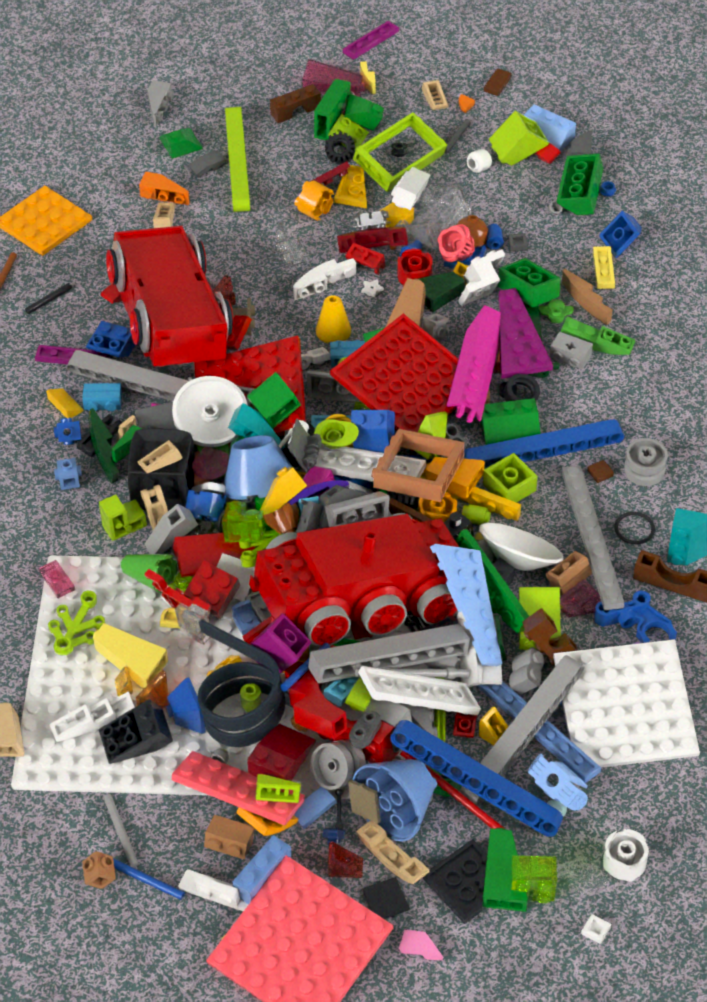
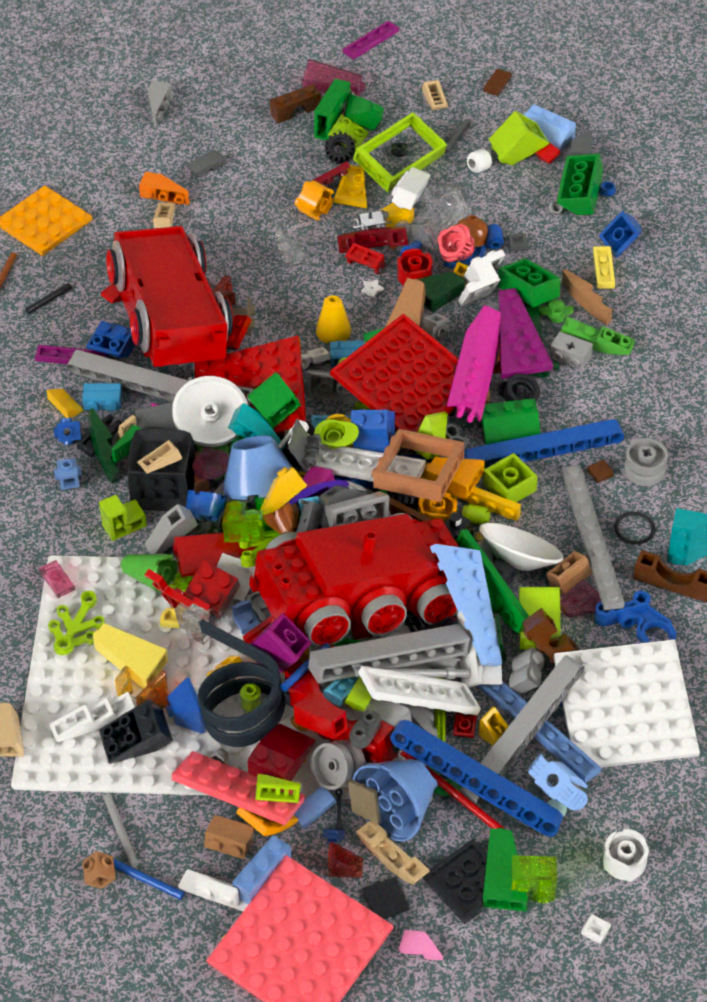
tan plate [140,485,168,530] -> none
green slope [159,127,203,159] -> none
white tile [191,482,226,494] -> none
lime beam [225,106,250,212] -> none
white slope [293,258,356,300] -> none
light yellow slope [360,61,376,94] -> none
orange tile [459,94,475,113] -> none

